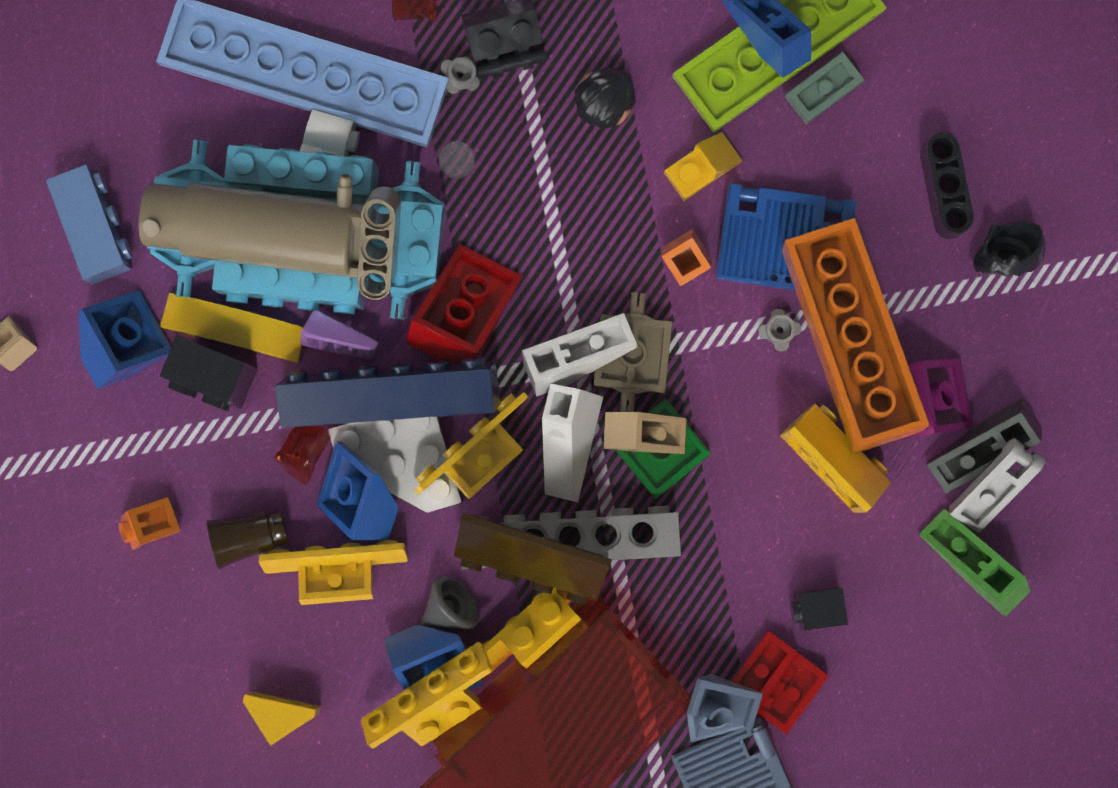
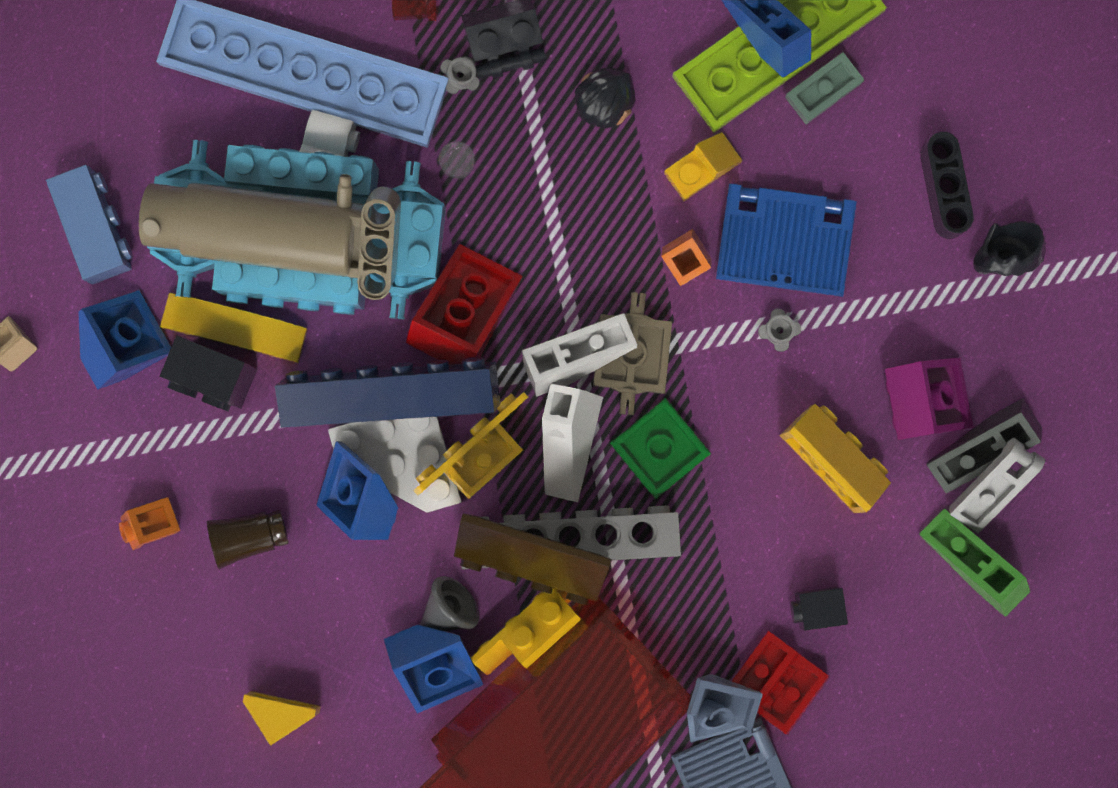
yellow bracket [259,540,408,605] -> none
clear red tile [274,426,331,485] -> none
medium lavender slope [301,310,378,361] -> none
yellow bracket [361,642,492,748] -> none
tan slope [604,412,686,454] -> none
orange brick [782,218,929,454] -> none

